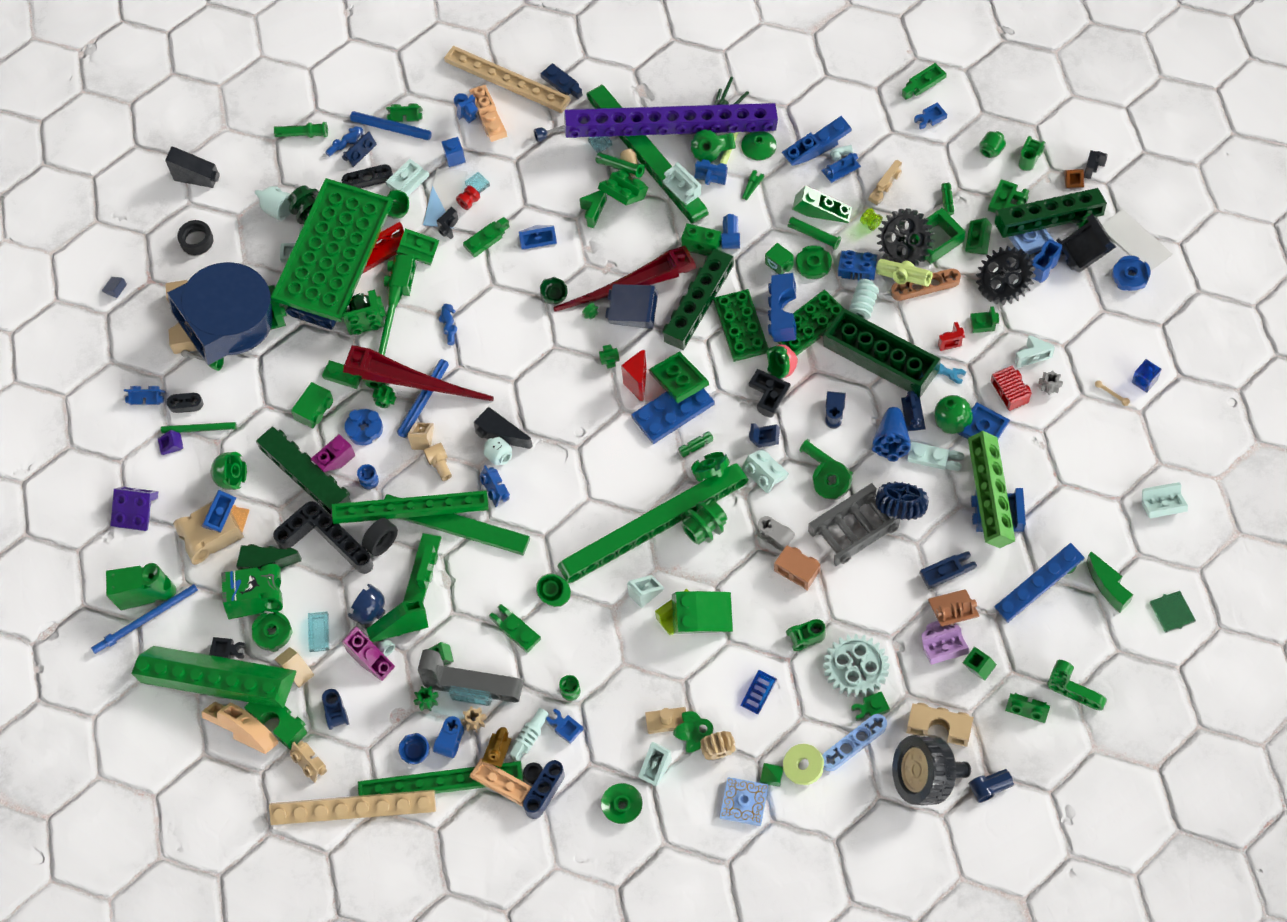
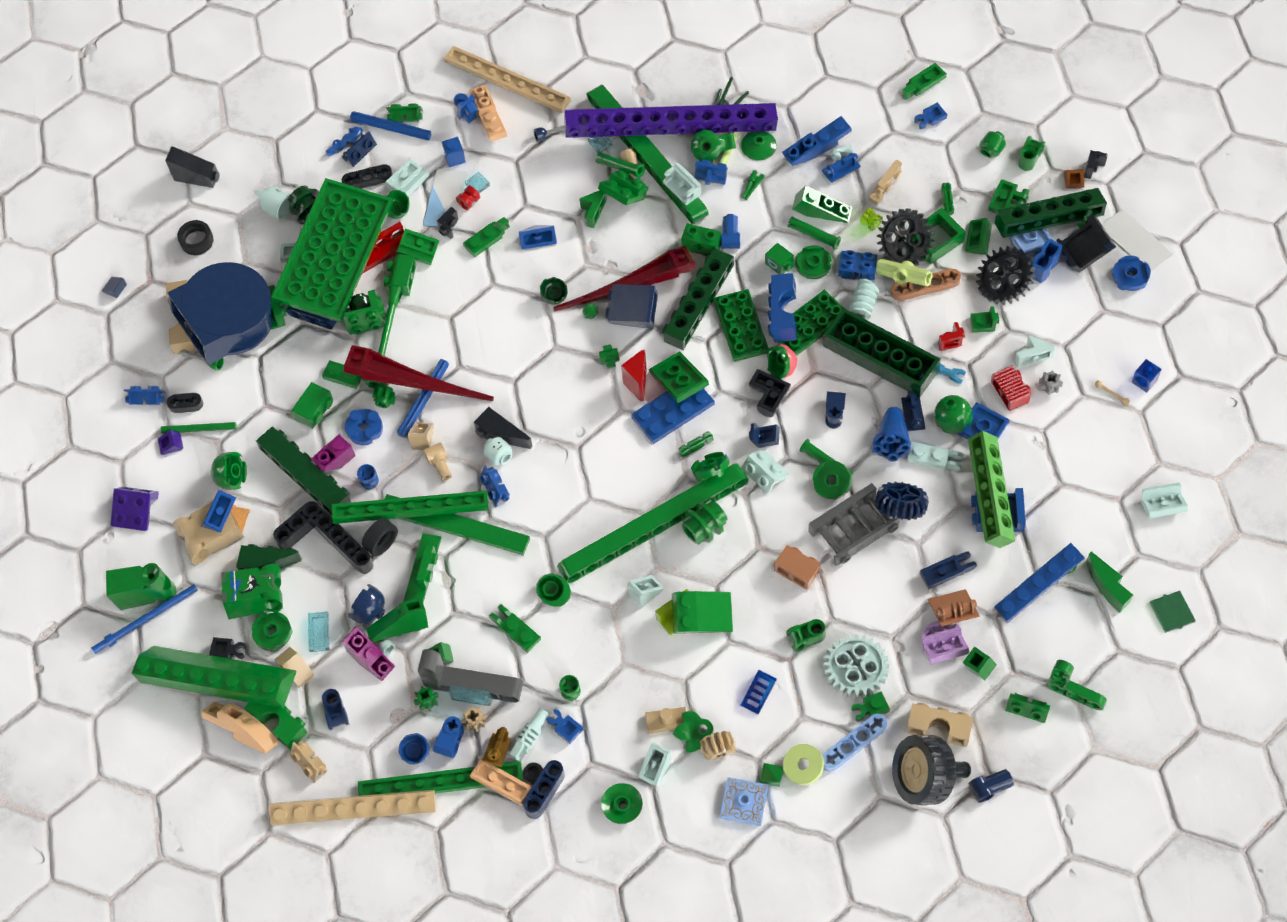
green pin [274,122,328,138] -> none
blue animal [439,304,457,345] -> none
dark blue hinge [540,63,583,99] -> none
light grey piece [757,516,795,551] -> none

